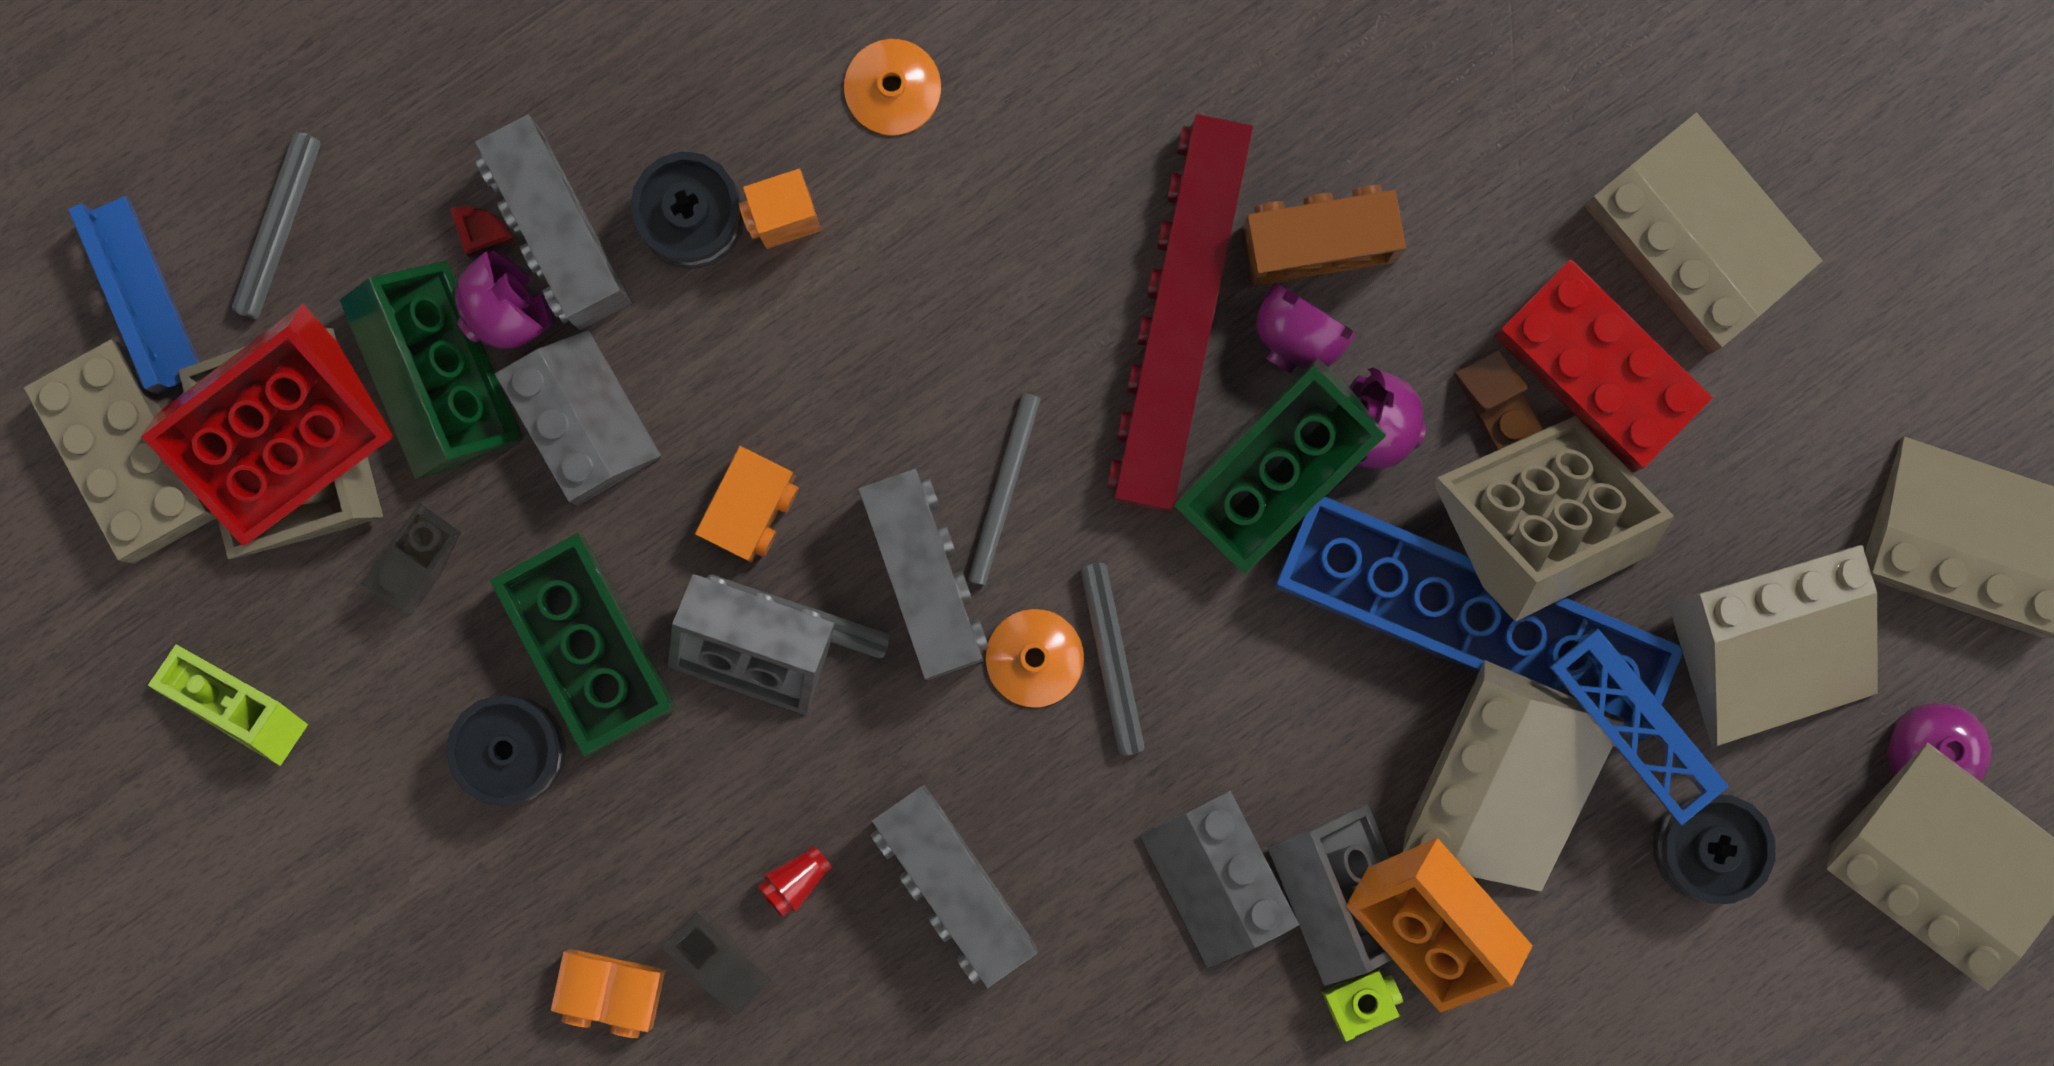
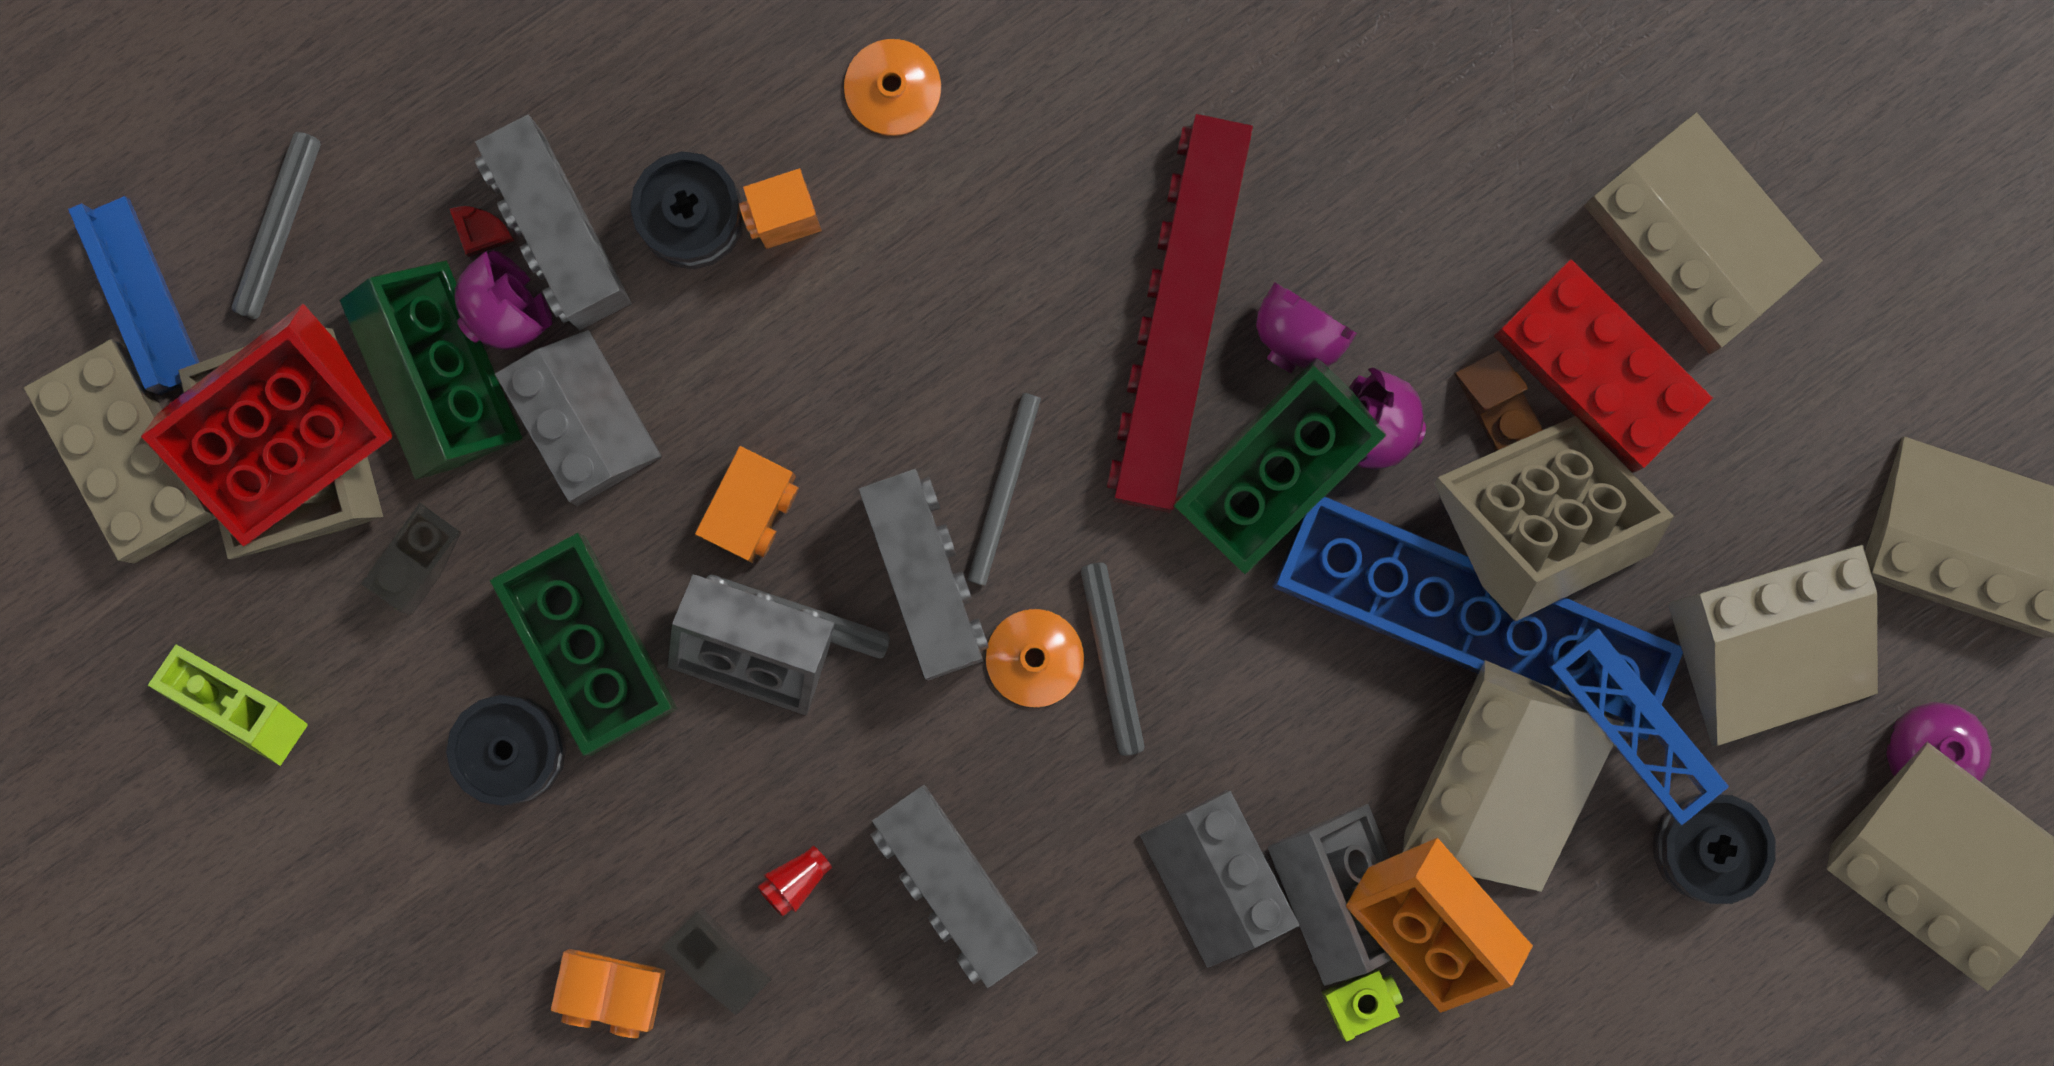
dark orange brick [1241,185,1406,287] -> none

